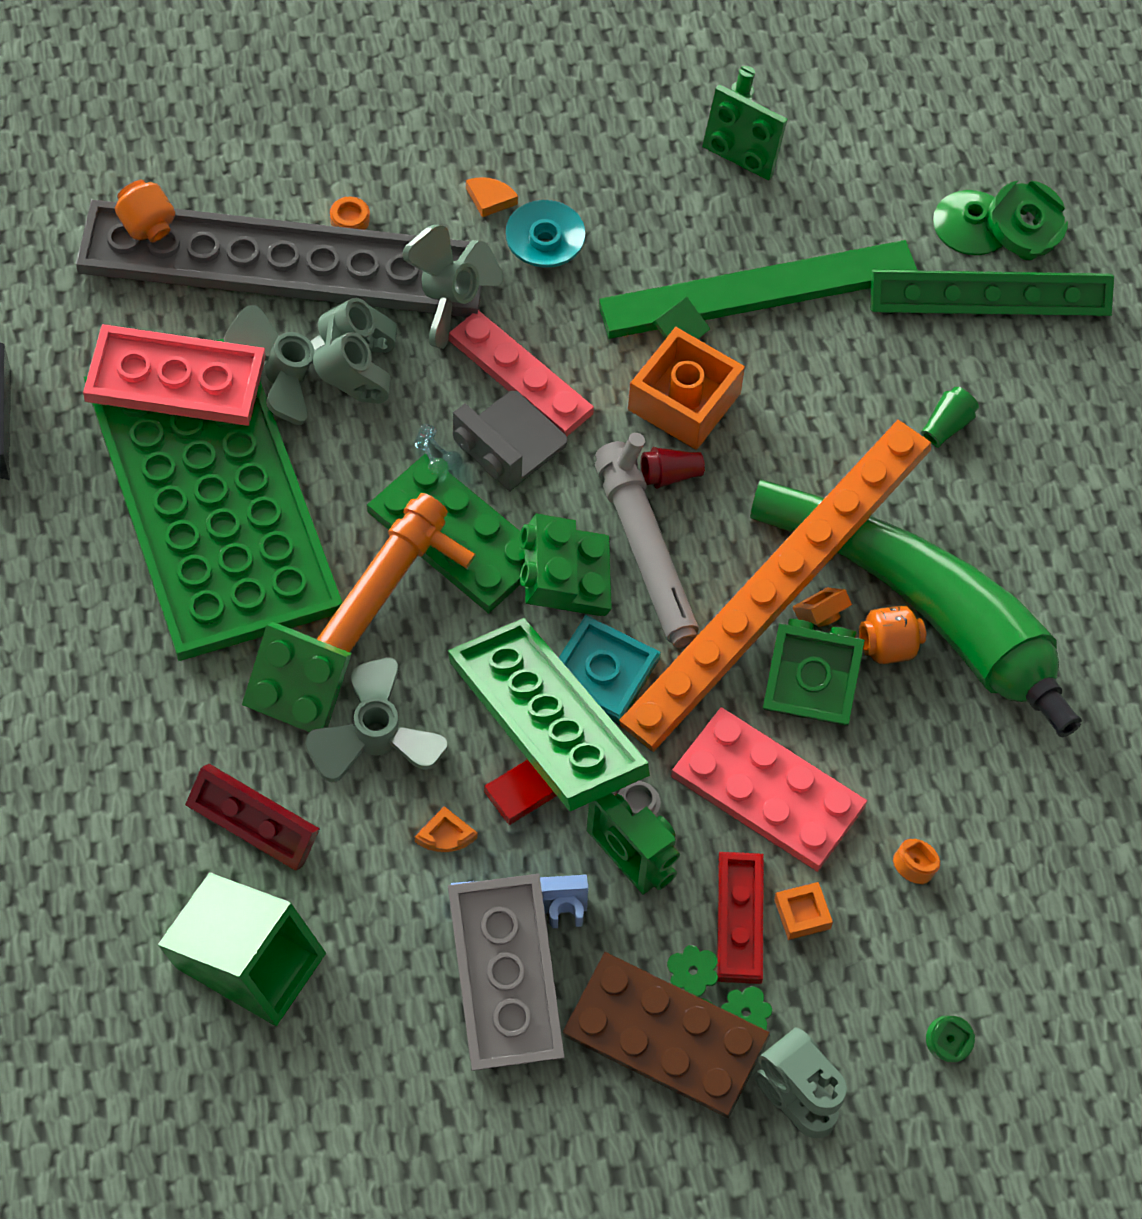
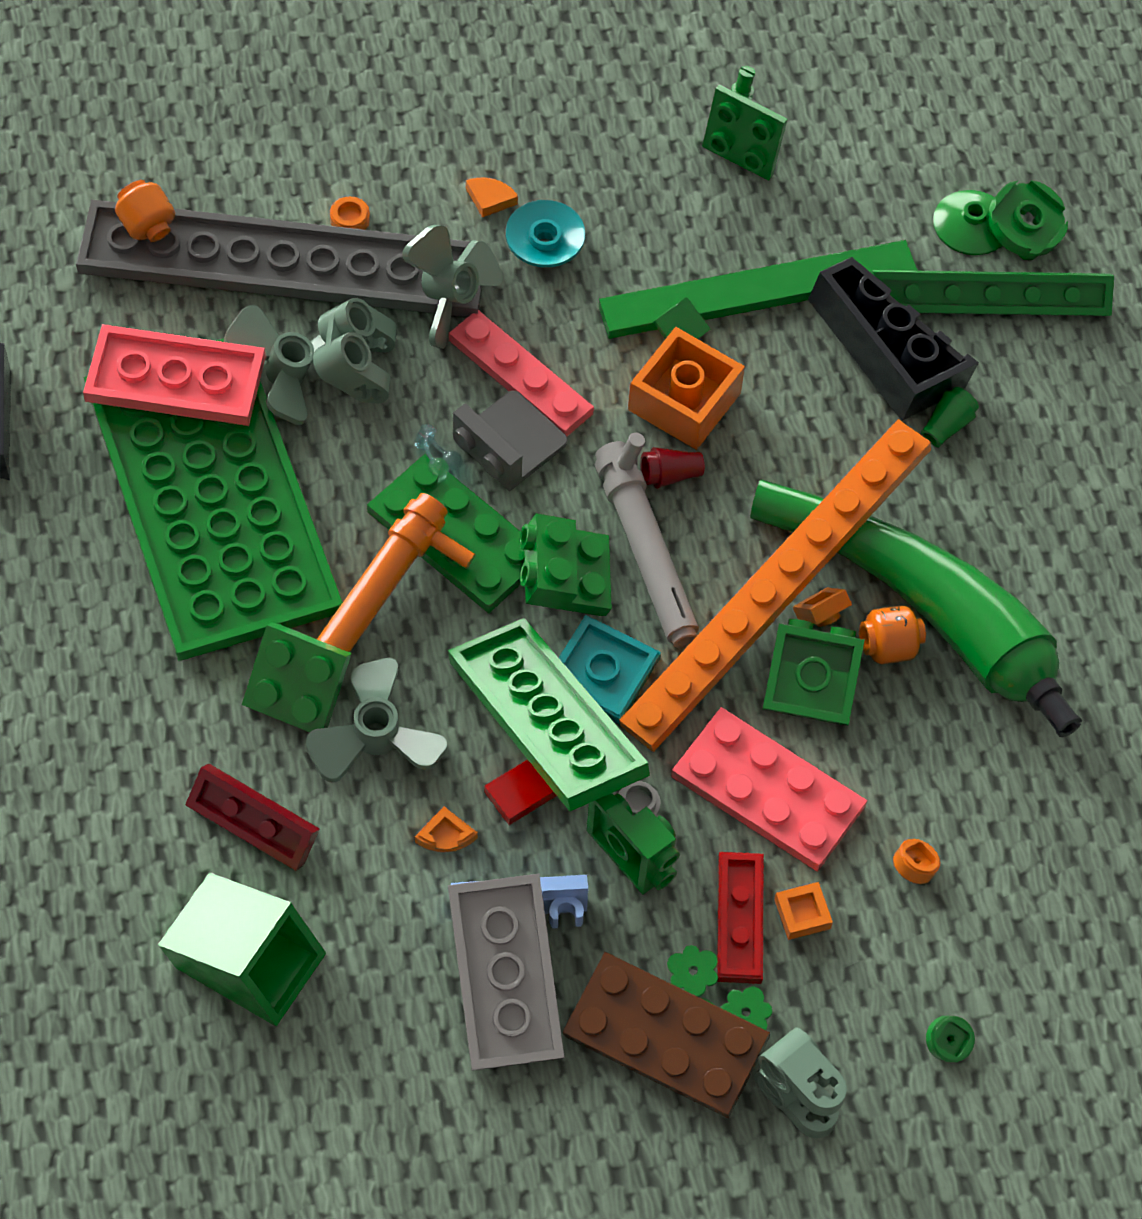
none -> black wedge [808,257,979,421]

